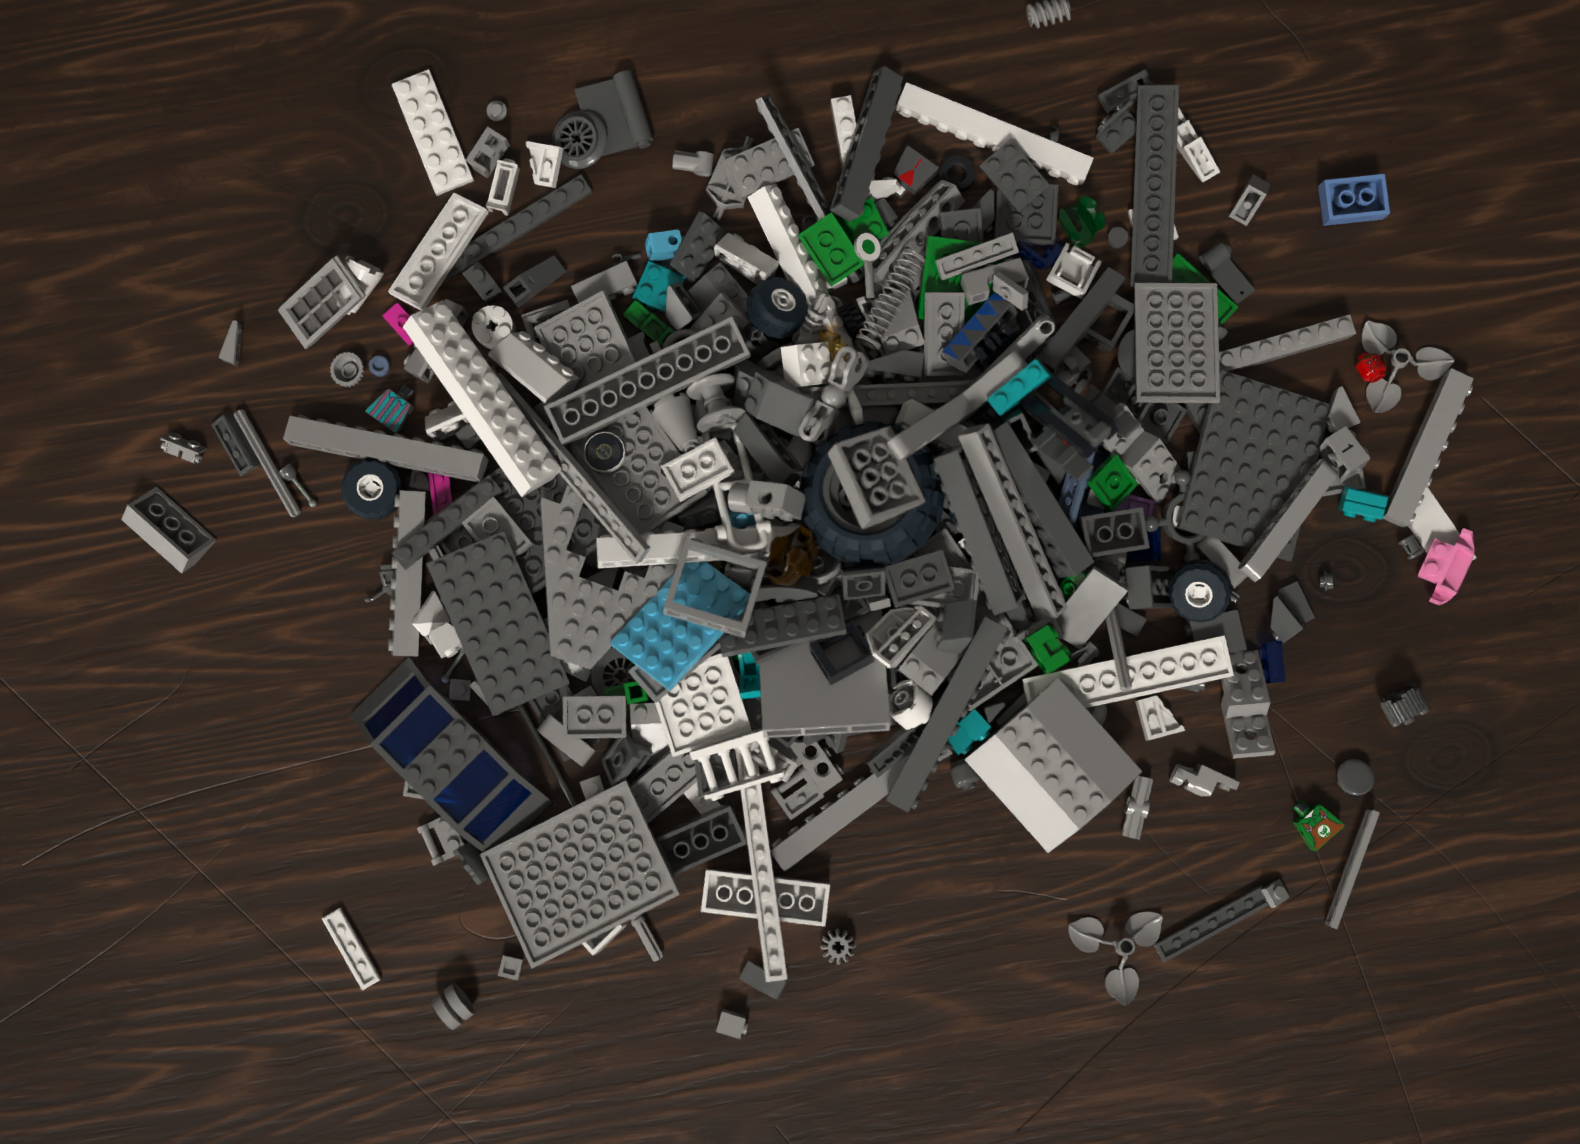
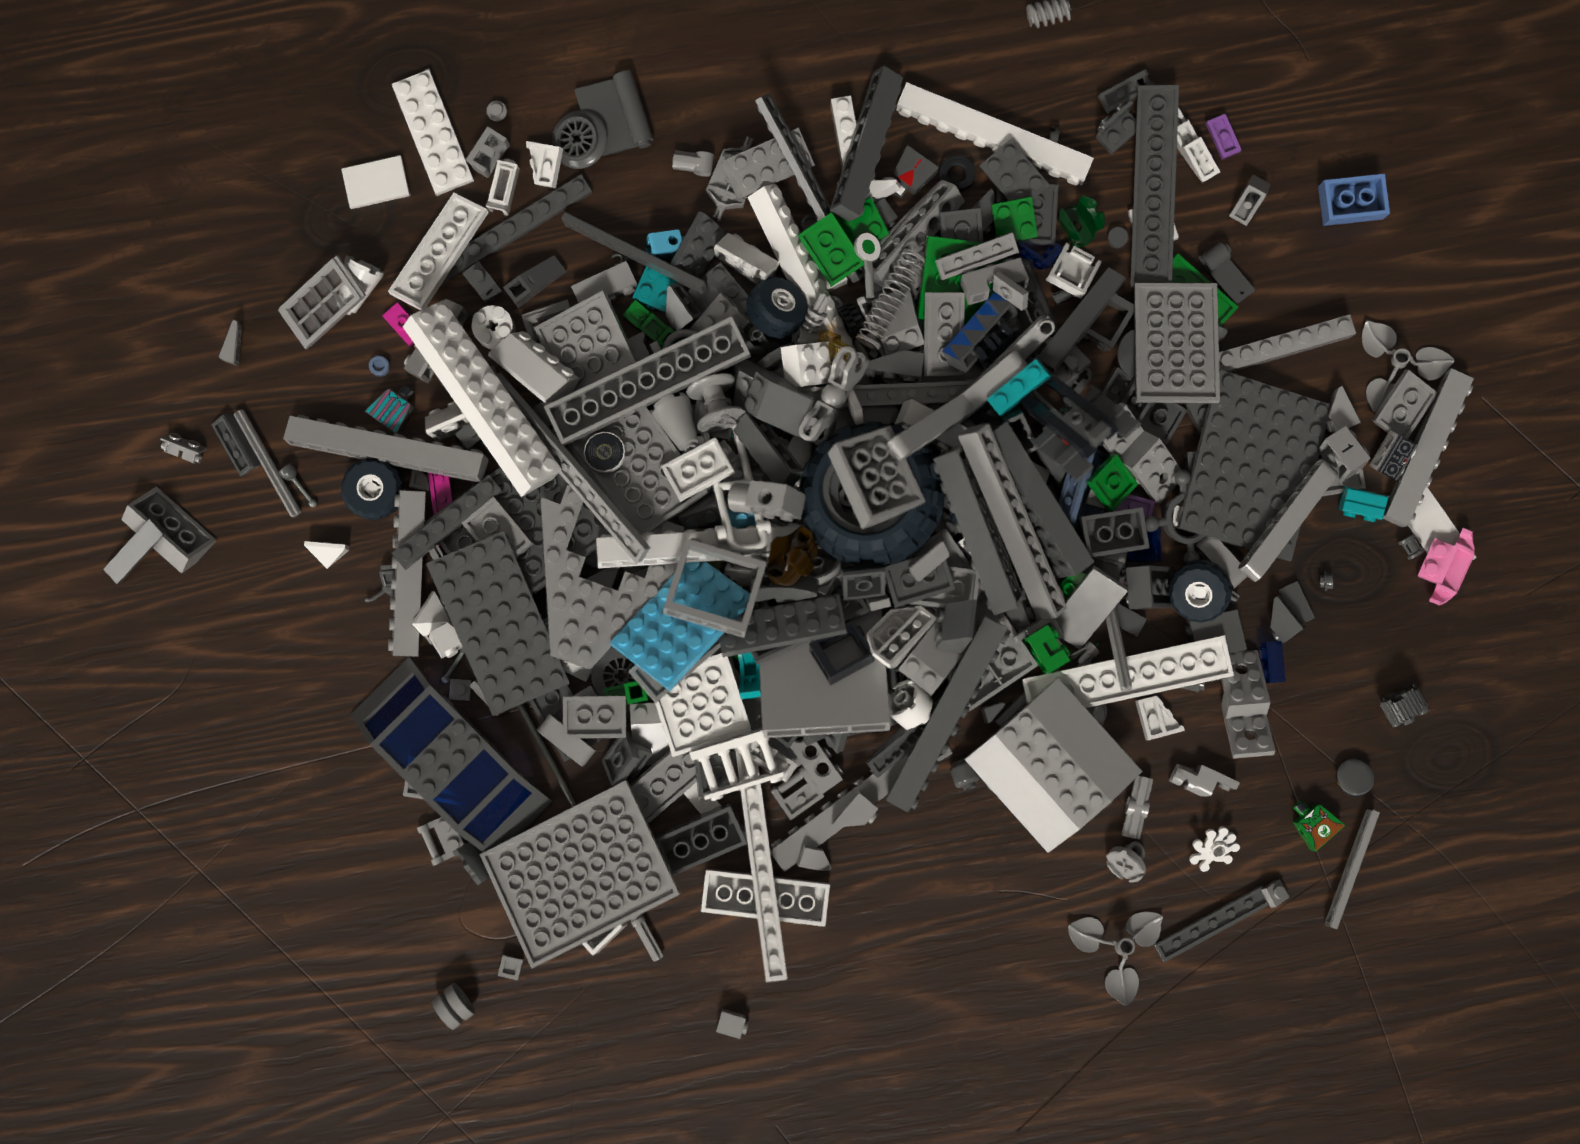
white tile [322,907,381,990] -> none
light grey hat [330,352,364,387] -> none
white plate [580,775,605,800] -> none
dark grey slope [739,960,788,999] -> none
light grey gear [820,928,856,965] -> none
teal brick [947,709,991,755] -> none
red head [1356,352,1387,383] -> none
none -> tile [103,517,167,584]
none -> white slope [304,541,350,569]
none -> white tile [341,156,410,209]
none -> dark grey tile [561,212,707,295]
none -> light grey slope [797,844,831,871]
none -> light grey slope [832,792,878,827]
none -> light grey slope [909,541,949,581]
none -> green plate [991,196,1038,241]
none -> light grey tile [1106,841,1146,882]
none -> white animal [1189,826,1240,872]
none -> medium lavender plate [1206,114,1241,160]
none -> brick [1369,430,1418,481]
none -> light grey plate [1371,370,1438,439]

